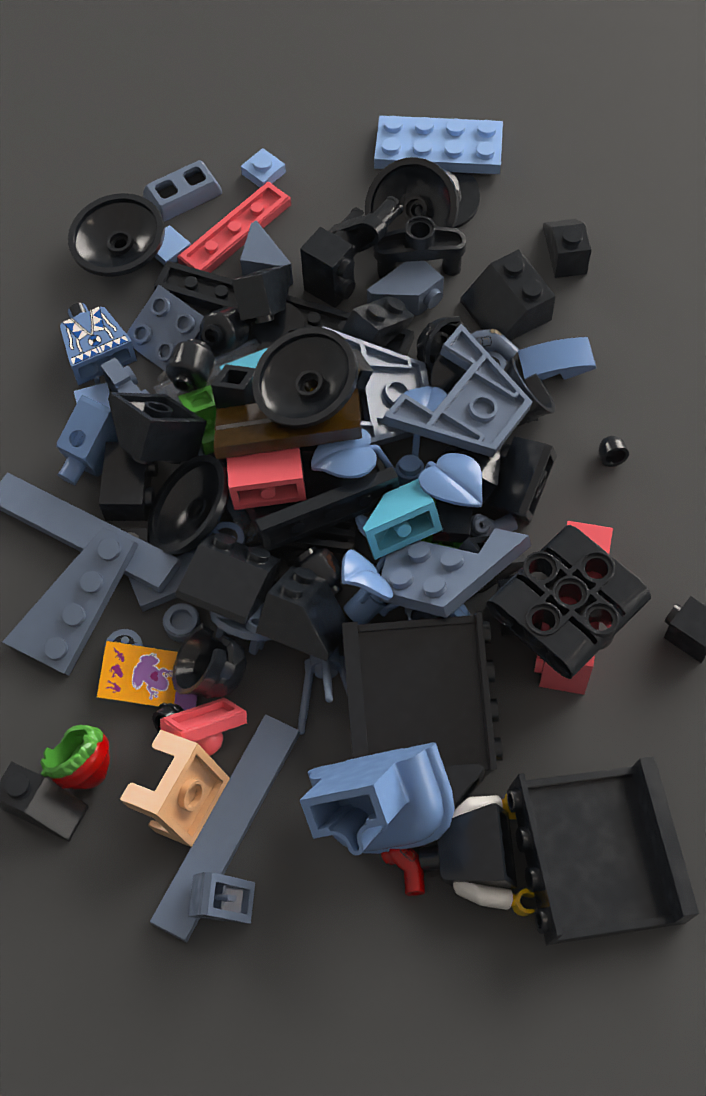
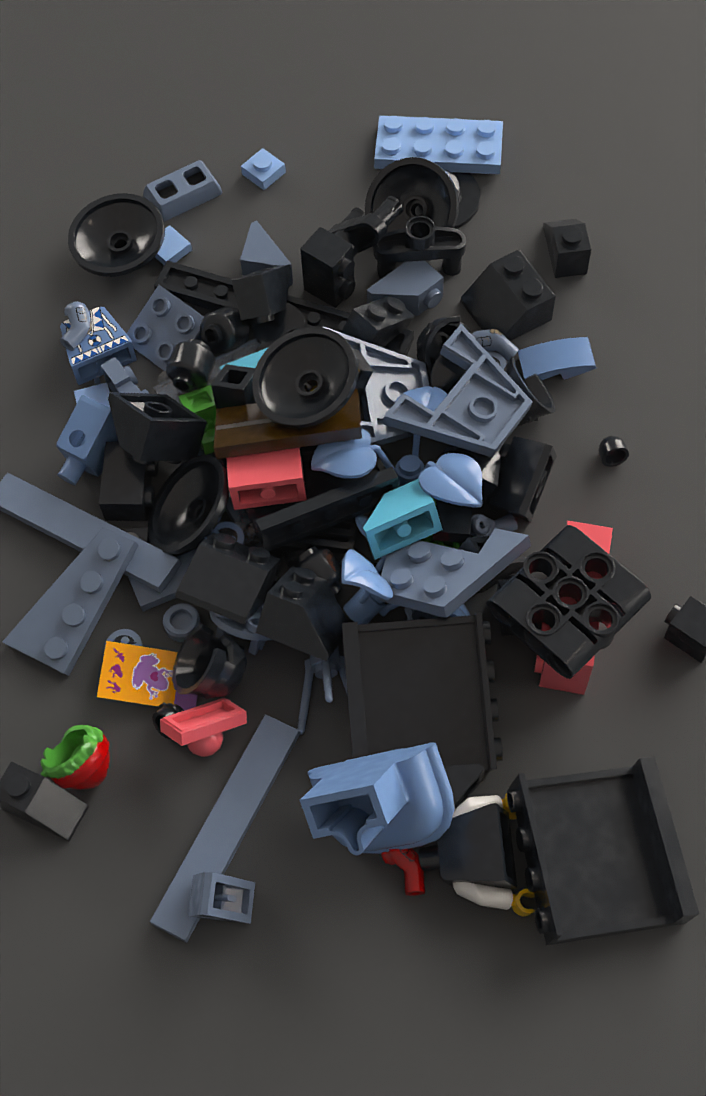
light nougat panel [120,730,230,847] -> none
coral tile [177,181,291,273] -> none
none -> sand blue arm [60,301,92,351]

